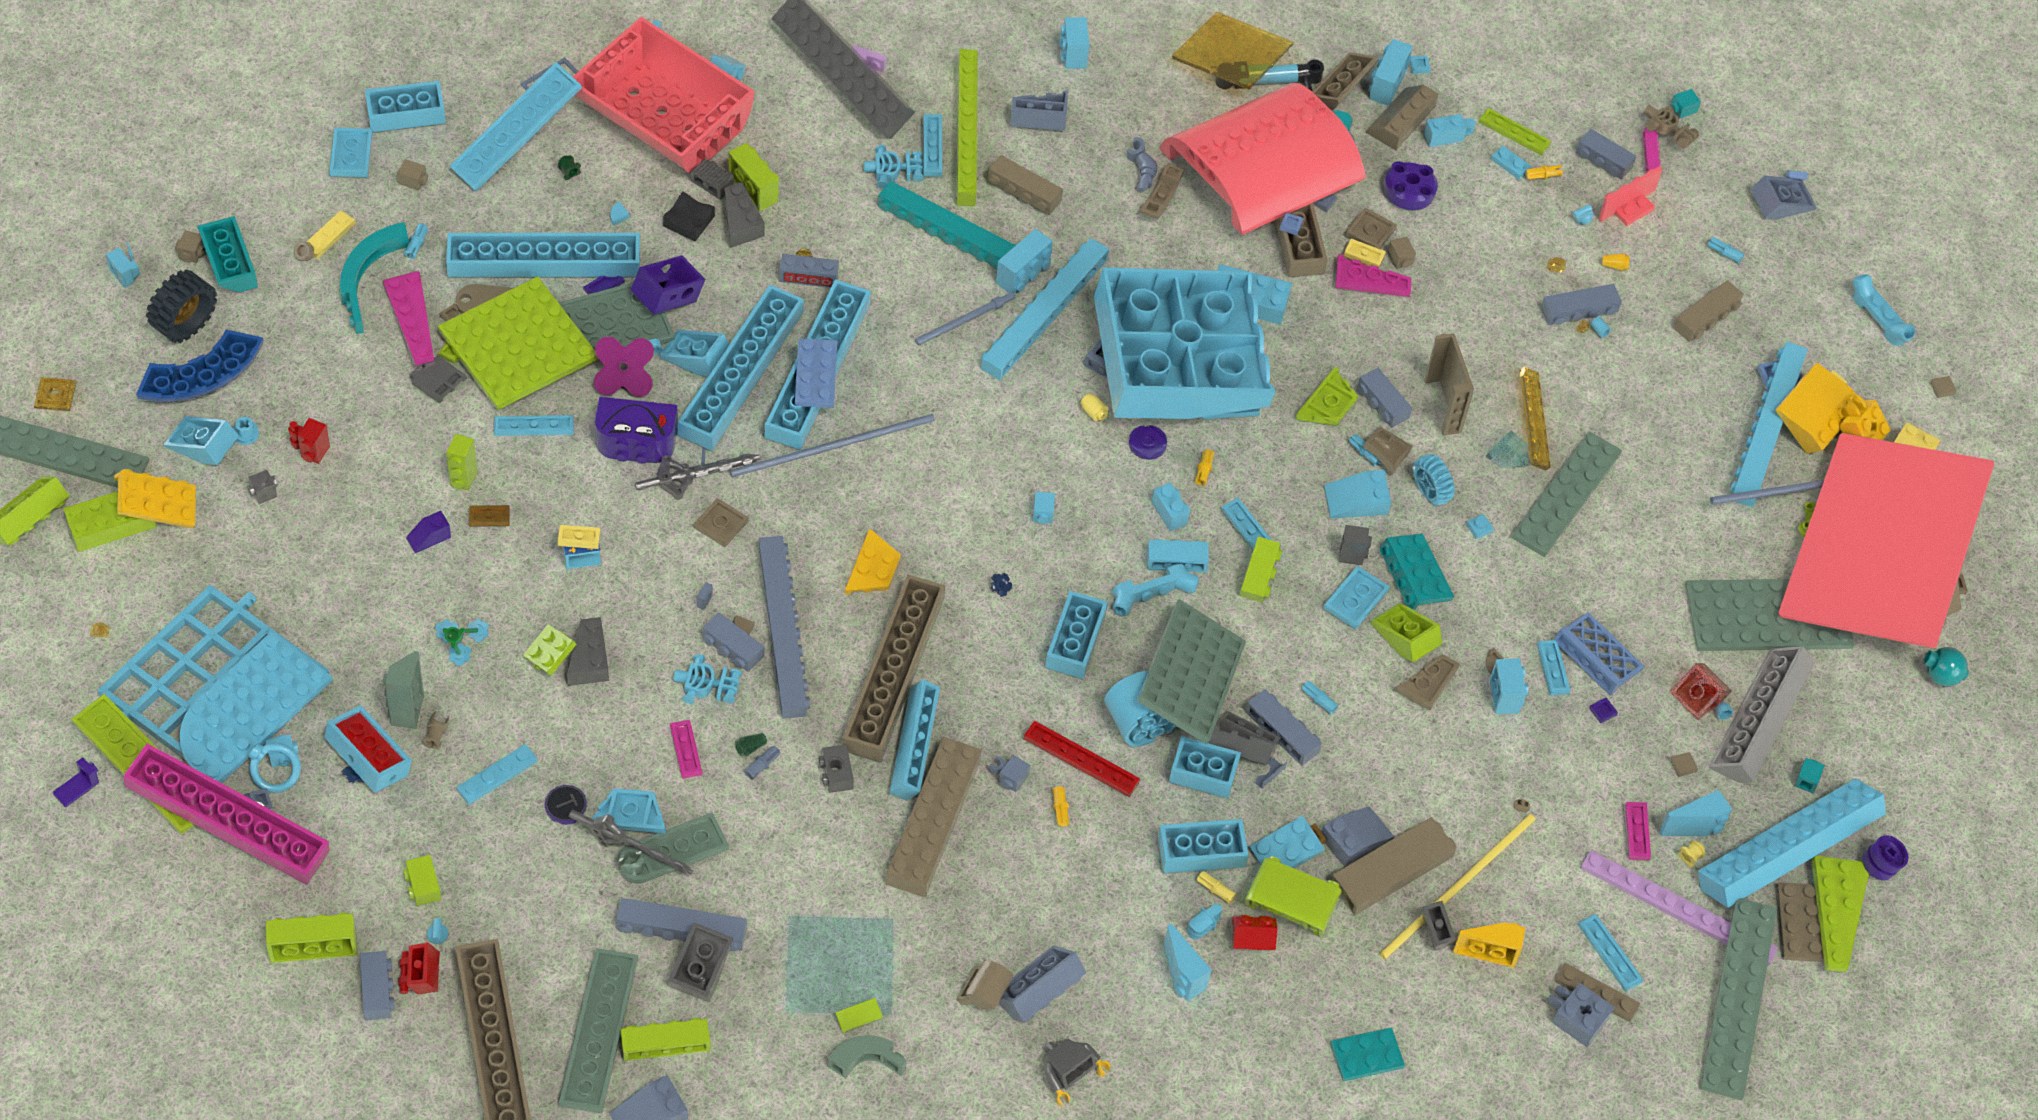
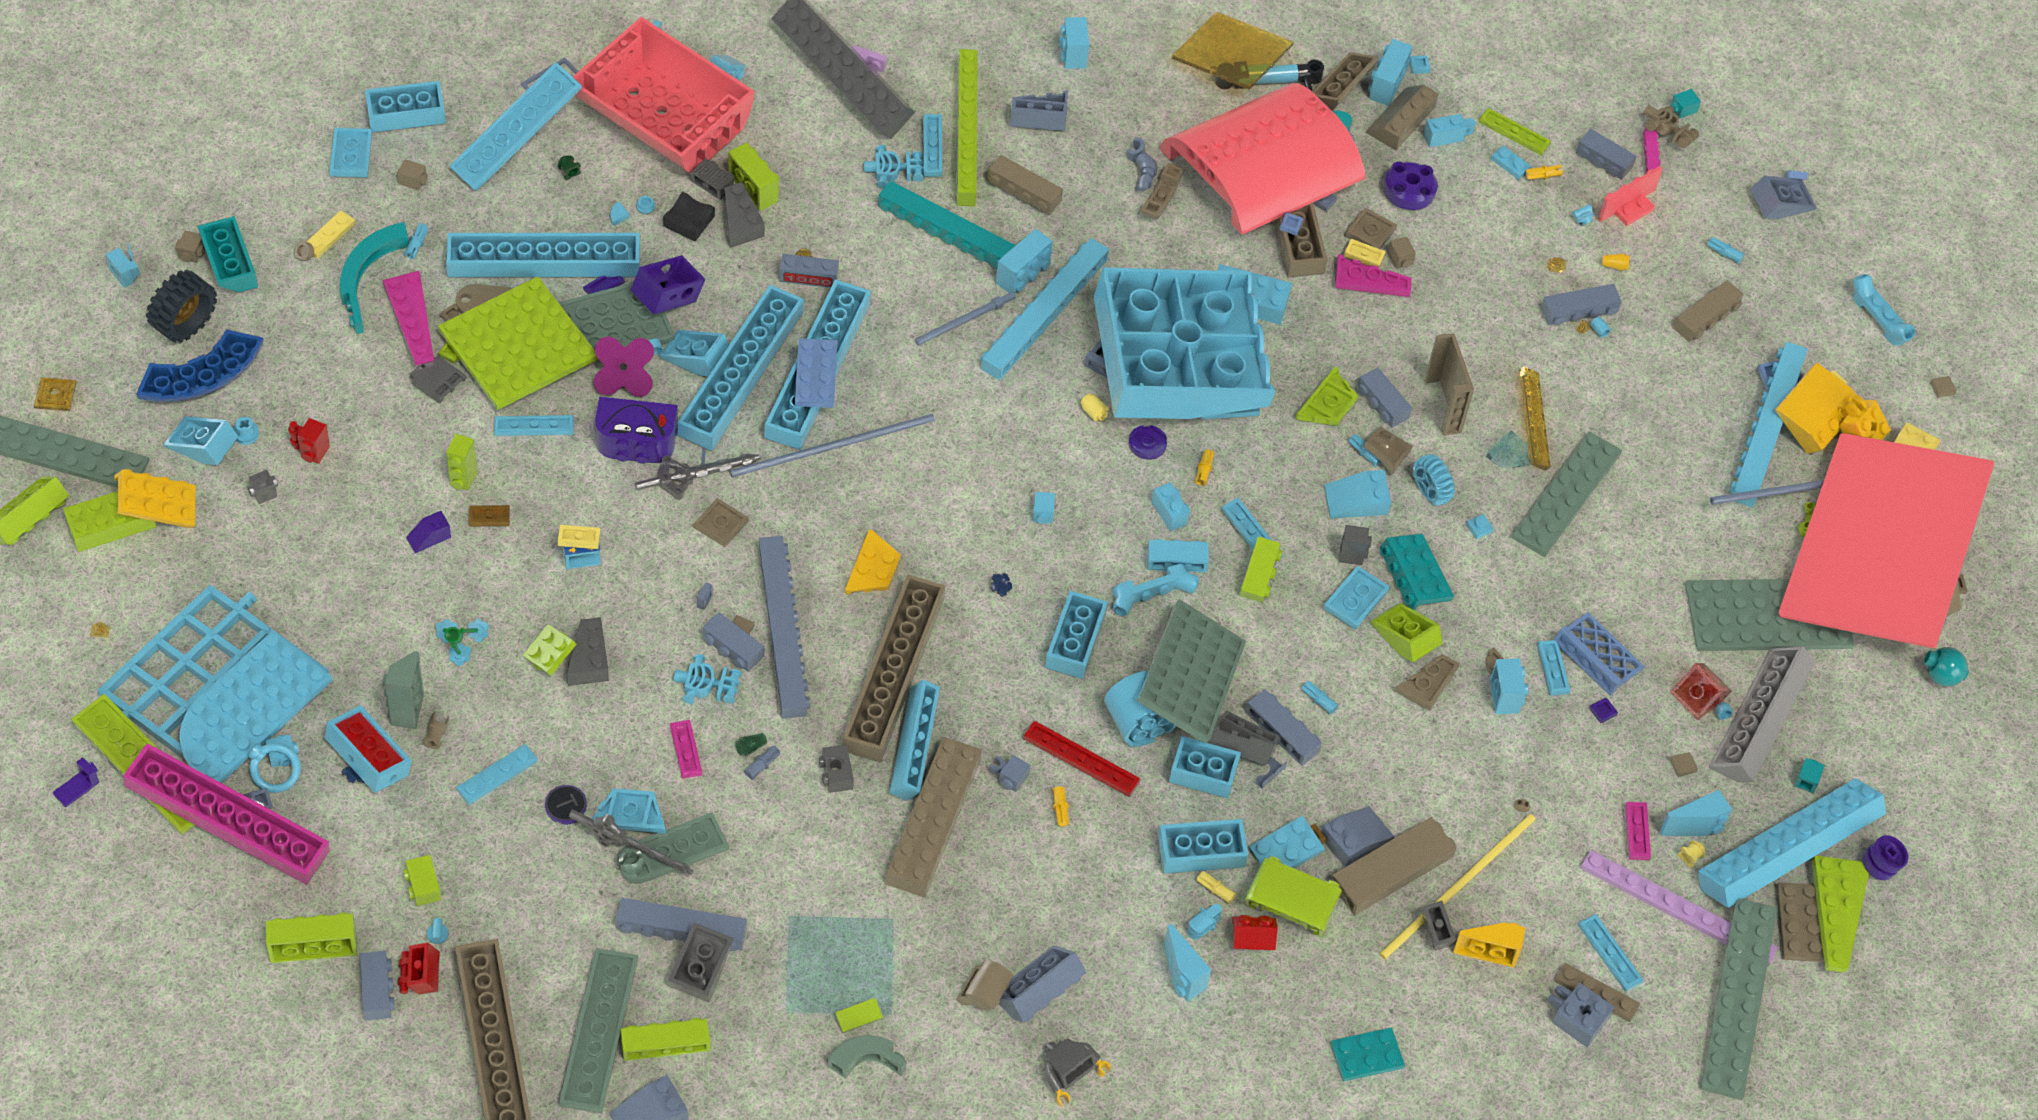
none -> medium azure plate [636,196,655,214]

